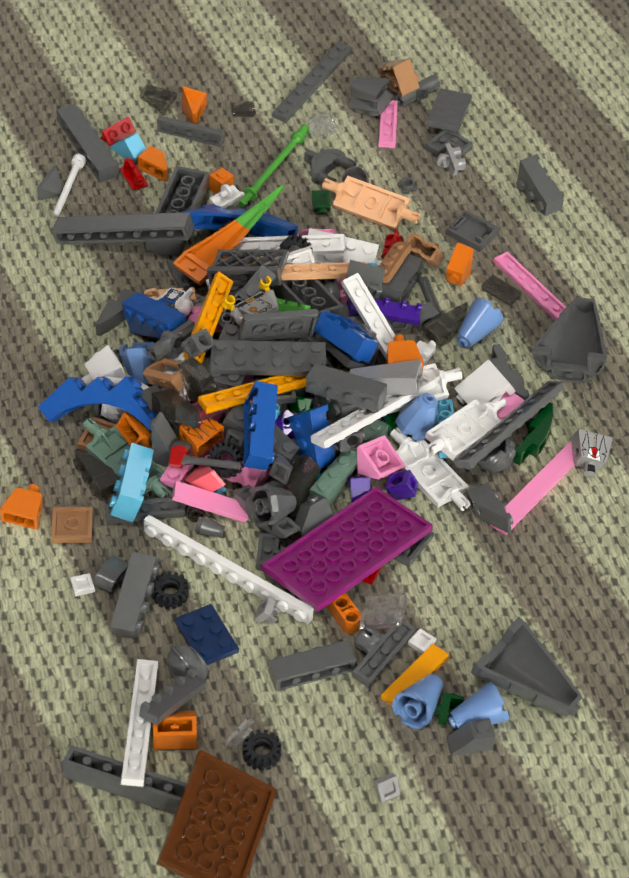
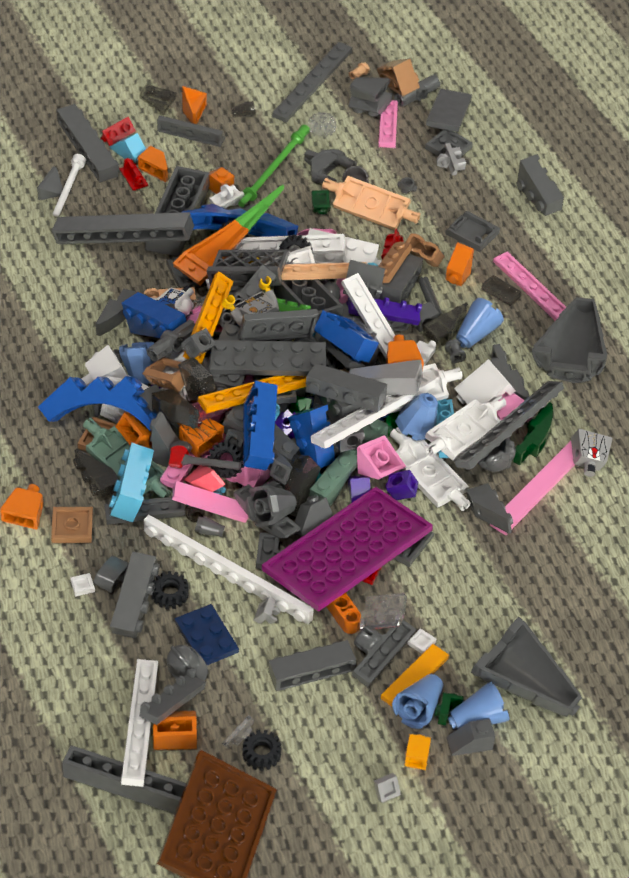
none -> light nougat pin [349,63,370,80]
none -> light orange brick [405,734,431,770]
none -> dark grey bush [445,339,466,363]

